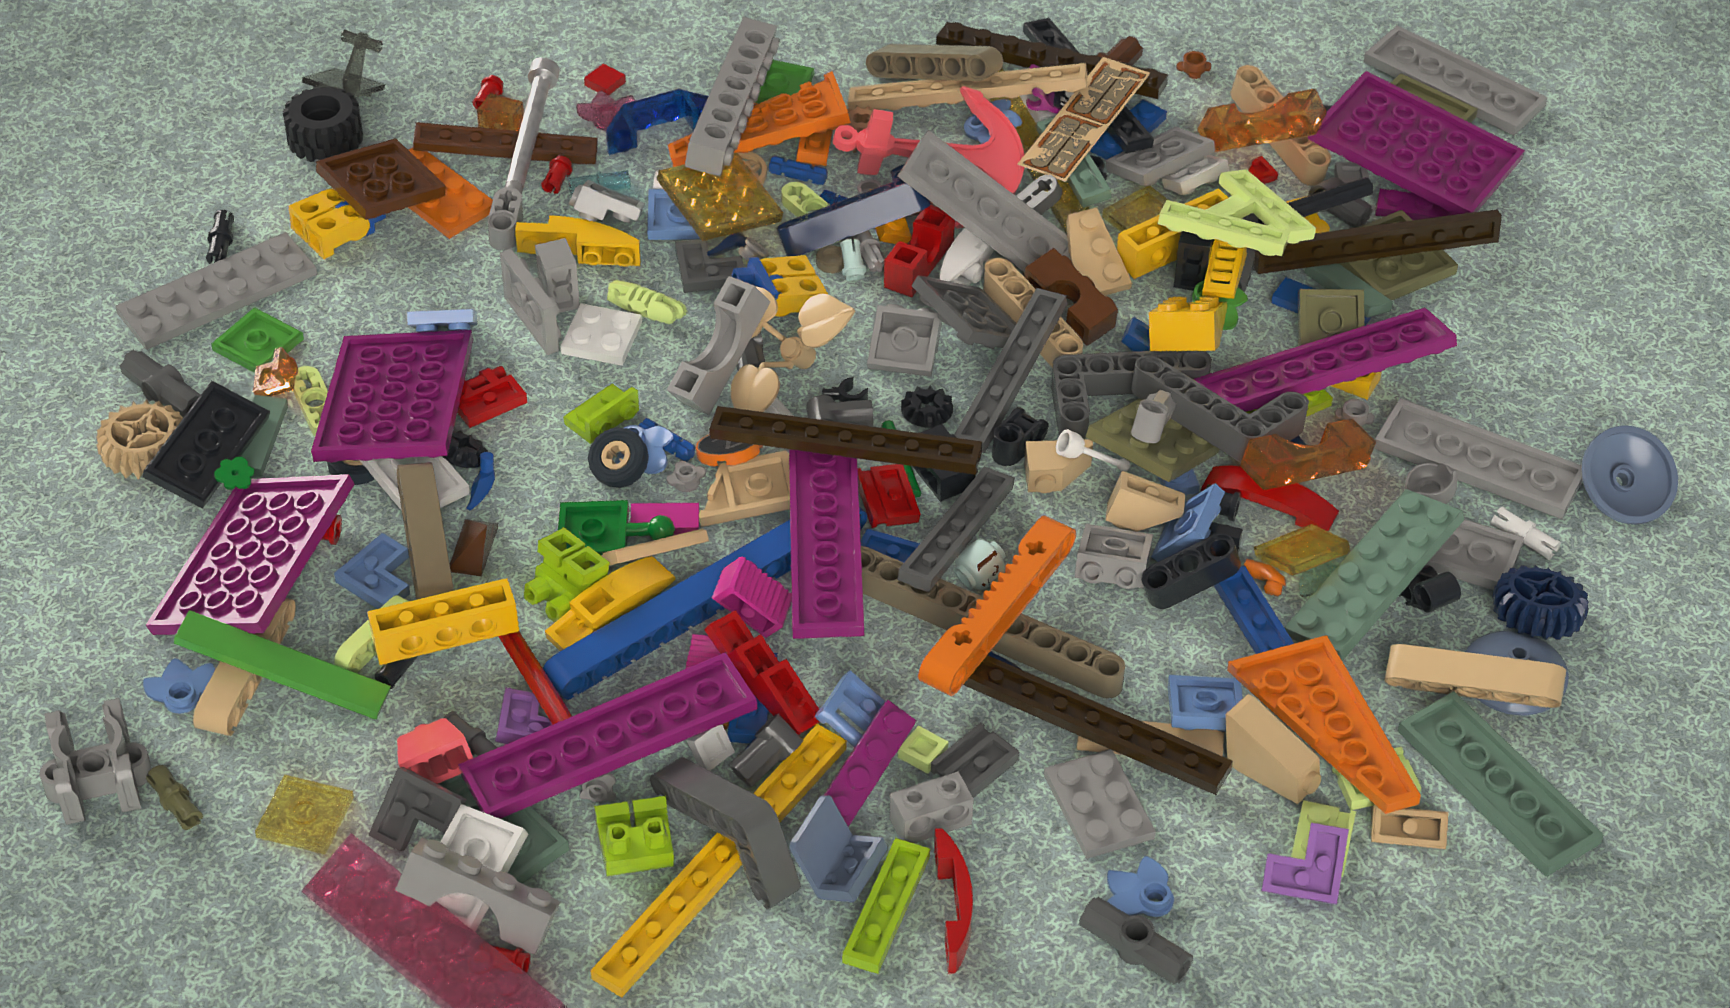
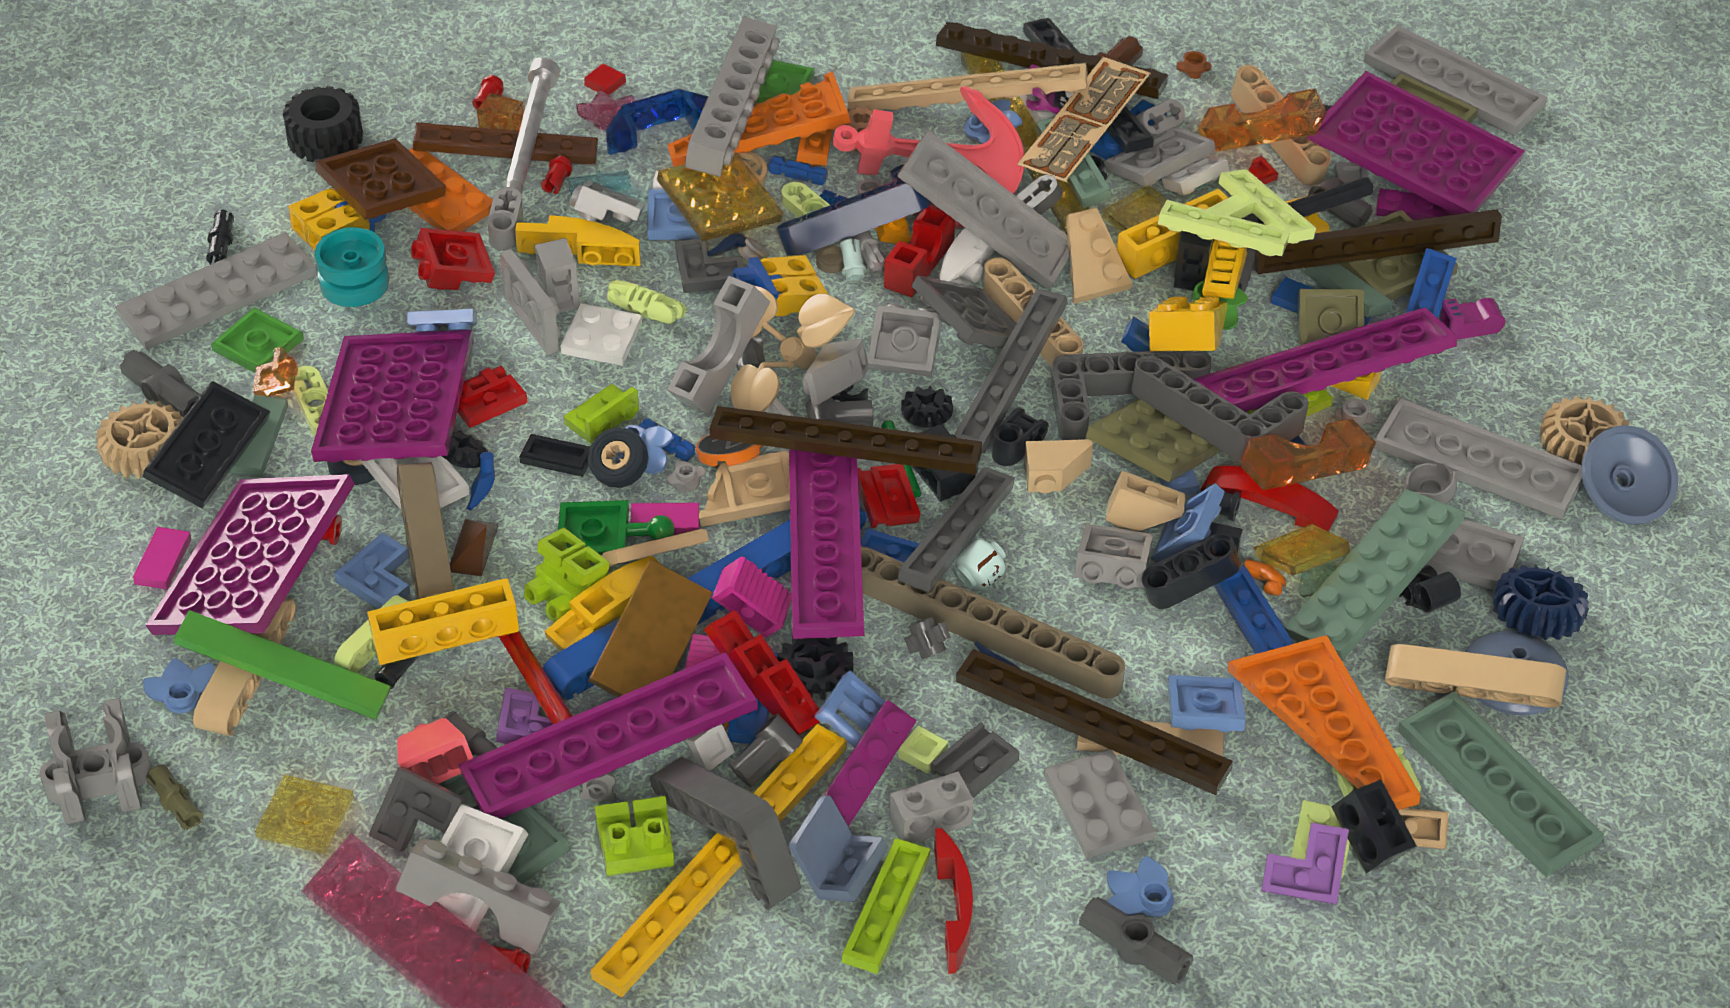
green plant [214,457,255,490] -> none
clear smoke plate [302,29,385,99] -> none
dark tan beam [866,44,1003,81] -> none
orange gear [918,515,1076,696] -> none
reddish brown arch [1024,248,1118,346] -> none
white hinge [1056,429,1130,471] -> none
light grey piece [1131,390,1176,443] -> none
tan slope [1226,694,1321,804] -> none
white pin [1491,506,1561,560] -> none
none -> dark pink tile [133,527,192,590]
none -> teal wheel [314,227,389,307]
none -> red plate [411,228,495,290]
none -> black tile [519,434,590,477]
none -> pearl gold tile [588,559,713,697]
none -> black gear [777,636,854,700]
none -> light grey slope [803,338,869,405]
none -> dark grey gear [904,616,951,659]
none -> light grey beam [1136,99,1185,137]
none -> black brick [1331,779,1417,873]
none -> blue plate [1405,248,1457,318]
none -> magenta leg [1439,298,1505,340]
none -> tan gear [1540,395,1630,465]

